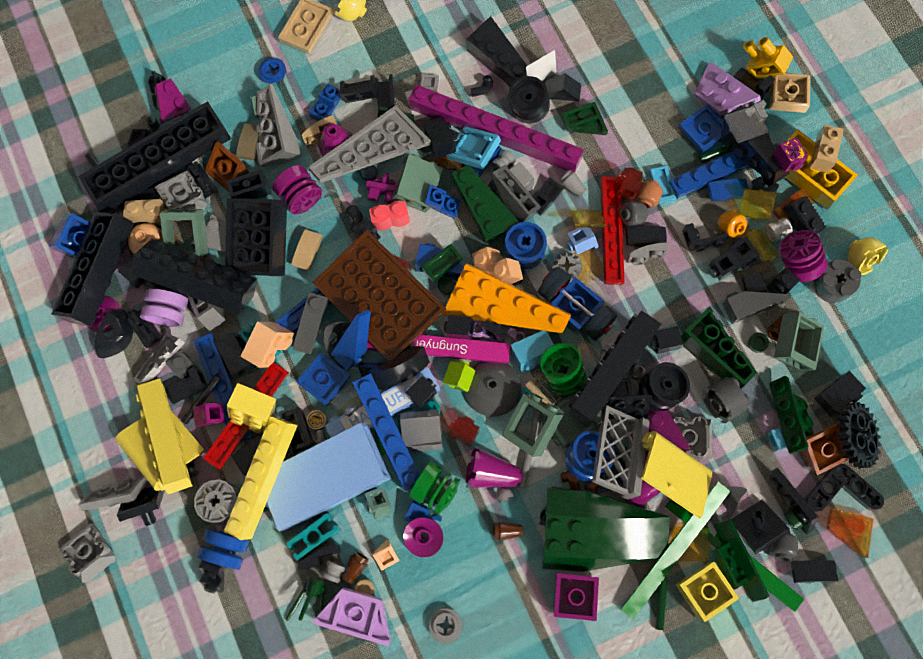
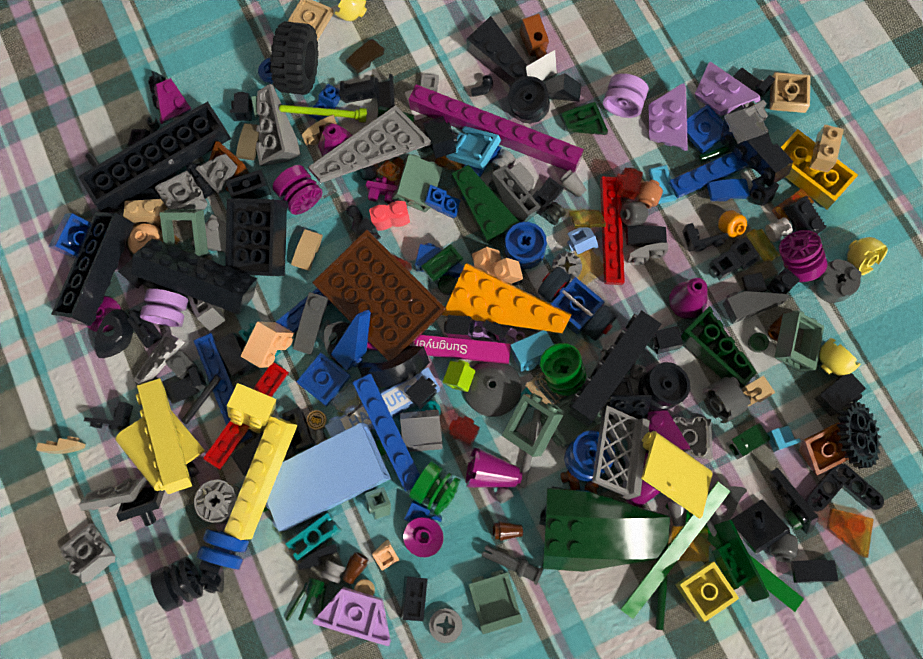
magenta brick [193,403,225,427] -> none
magenta brick [553,573,599,621] -> none
clear yellow piece [739,189,777,221] -> none
yellow brick [743,37,793,79] -> none
dark green bracket [769,376,814,454] -> none
magenta brick [773,138,808,172] -> none
none -> tan slope [36,436,86,454]
none -> black bracket [84,402,133,431]
none -> black wheel [151,557,203,612]
none -> light grey wing [196,154,238,194]
none -> black brick [230,92,253,121]
none -> black tyre [270,21,319,95]
none -> lime piece [279,105,367,123]
none -> dark brown slope [346,39,385,74]
none -> clear orange slope [377,156,404,181]
none -> black hinge [400,576,428,622]
none -> sand green panel [468,569,523,634]
none -> dark grey pin [481,545,544,585]
none -> dark orange torso [519,13,549,59]
none -> pearl dark grey wheel [542,201,566,225]
none -> lavender wheel [603,73,649,118]
none -> lavender wing [649,83,688,151]
none -> light grey cone [667,498,687,527]
none -> magenta cone [669,278,708,319]
none -> dark green bracket [726,423,770,460]
none -> tan hinge [741,375,775,407]
none -> light yellow cylinder [819,338,861,376]

